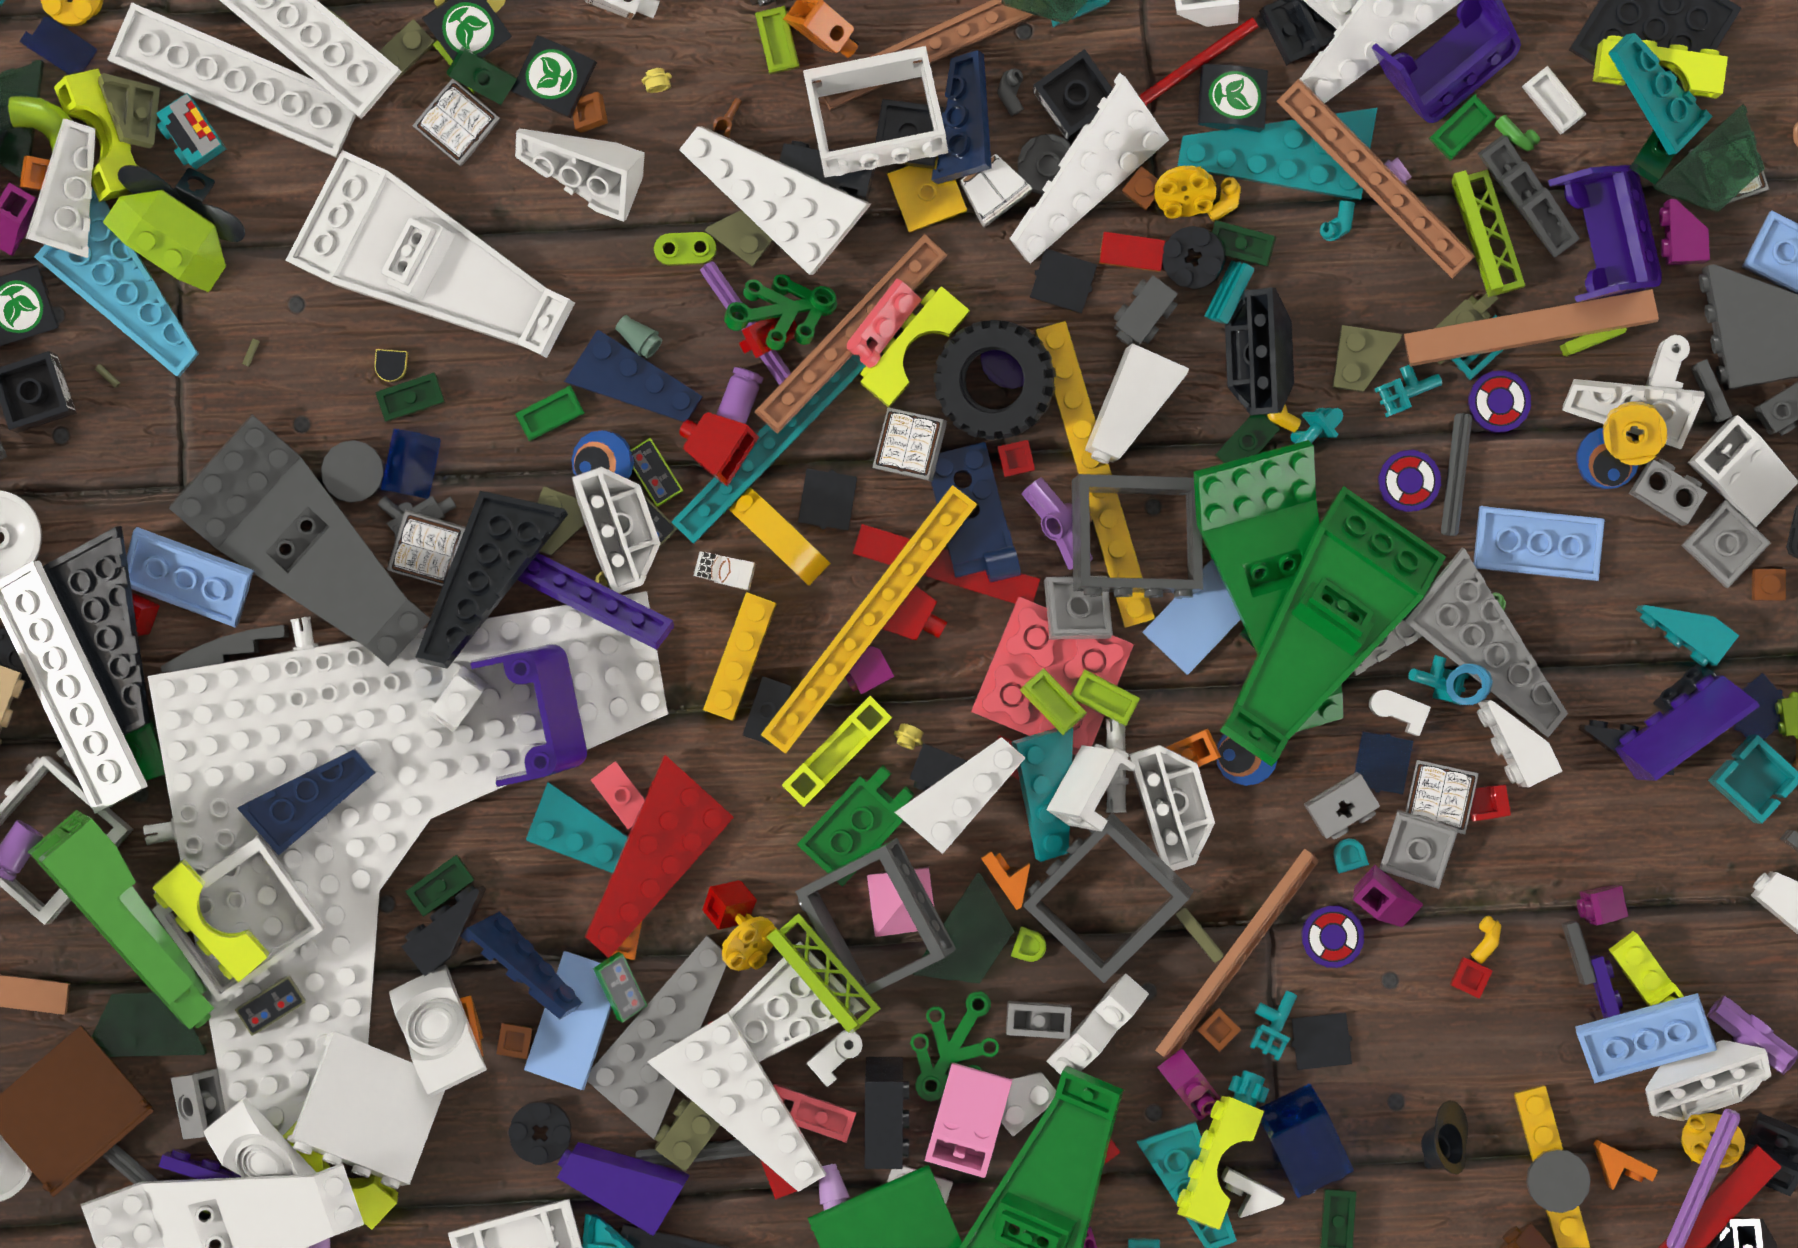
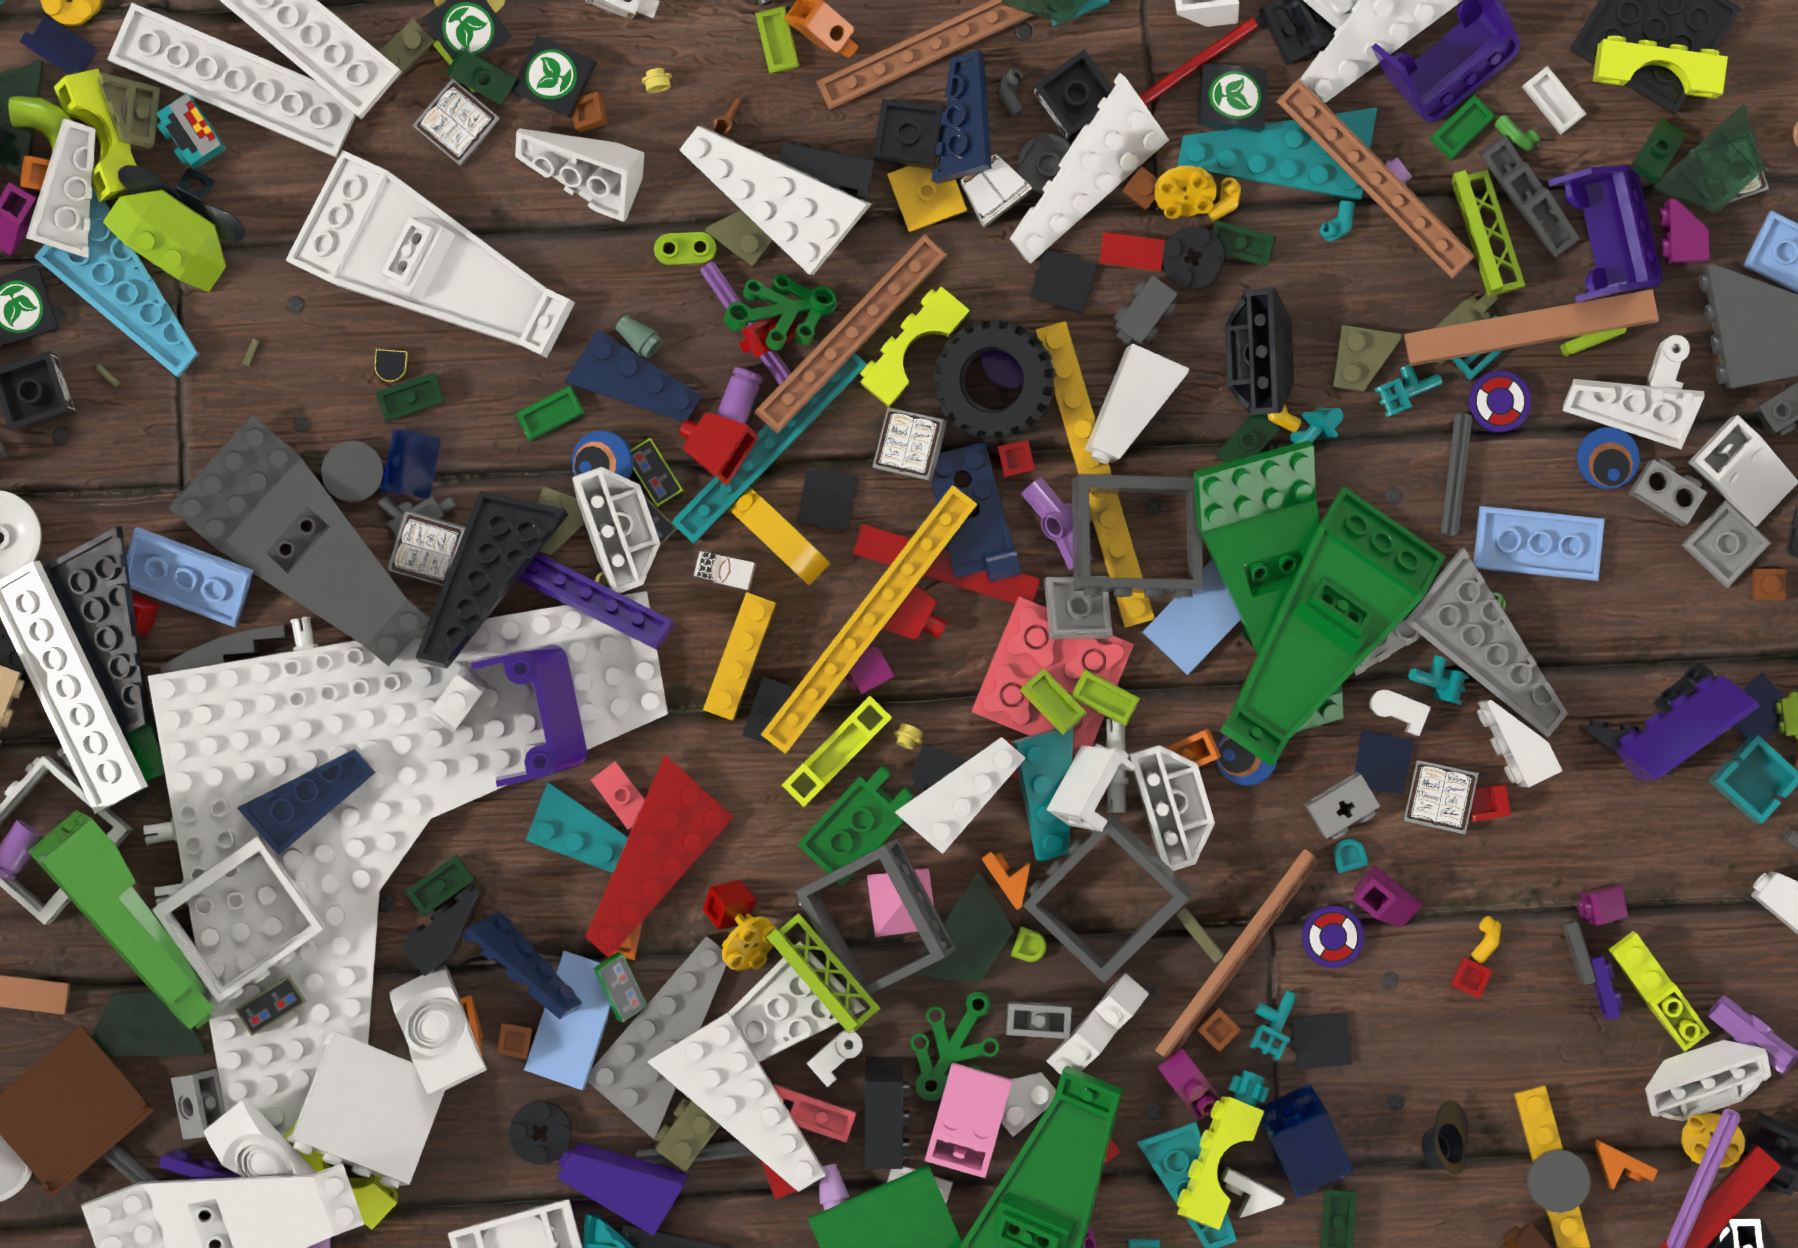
neon yellow arch [153,859,269,983] -> none
white window [803,46,948,177] -> none
coral plate [847,279,922,368] -> none
teal tile [1204,261,1255,324] -> none
tile [1378,450,1441,512] -> none
light grey tile [1379,810,1458,889] -> none
dark azure piece [1446,664,1493,705] -> none
light blue tile [1575,993,1717,1083] -> none
yellow plate [1603,401,1667,465] -> none
teal wing [1608,33,1713,155] -> none
teal slope [1635,605,1739,667] -> none
dark grey tile [1690,359,1732,423] -> none

